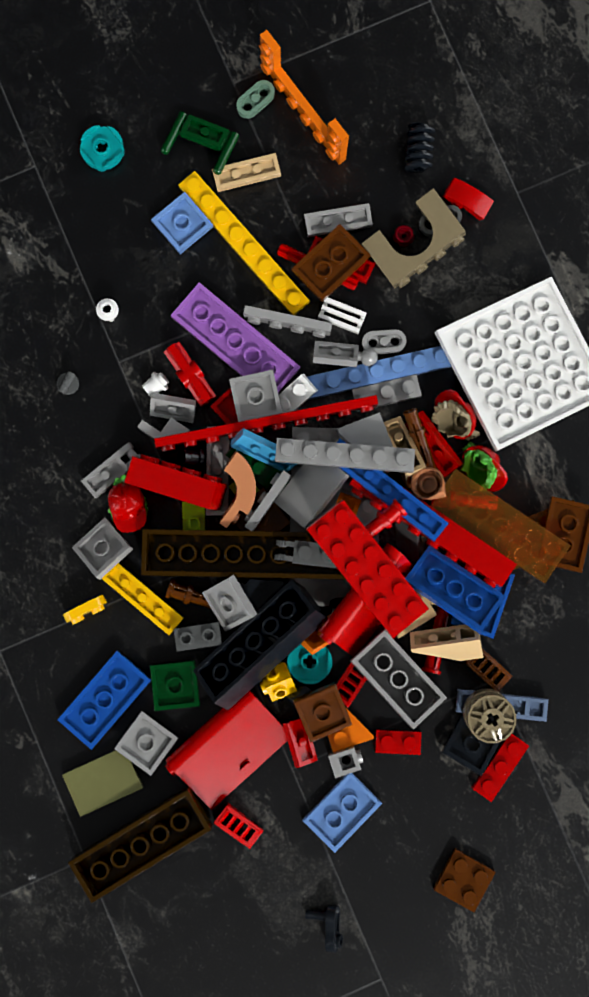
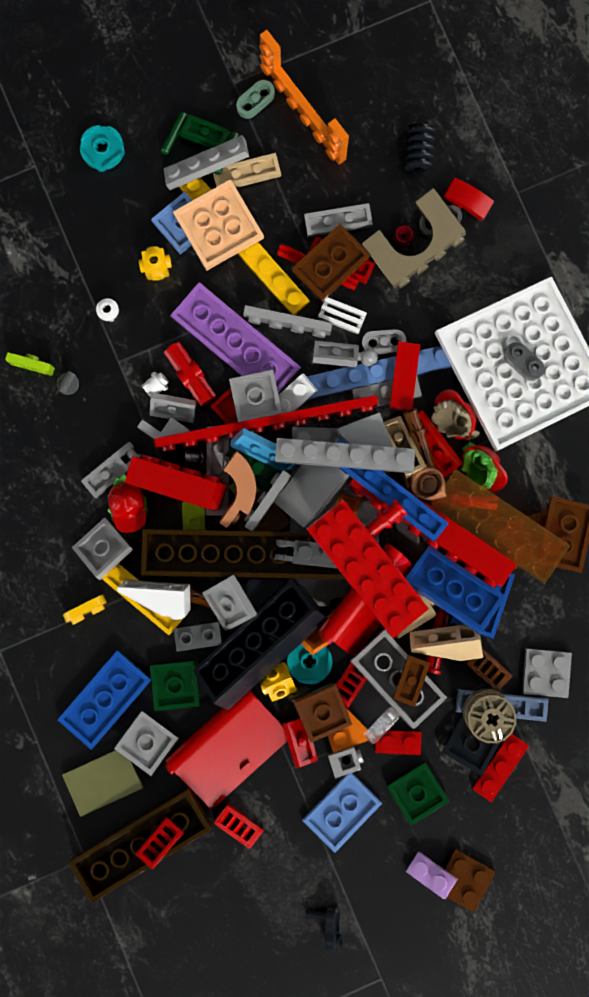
none -> lime plate [5,352,55,376]
none -> white slope [117,580,190,620]
none -> red slope [135,817,184,870]
none -> yellow brick [139,246,172,281]
none -> light grey plate [164,135,249,190]
none -> light nougat plate [173,179,264,271]
none -> clear beam [364,707,400,744]
none -> dark green plate [386,761,449,826]
none -> red tile [389,341,421,411]
none -> reddish brown plate [392,655,430,707]
none -> lavender plate [406,852,458,899]
none -> dark grey plate [504,342,545,381]
none -> light grey plate [522,648,572,698]

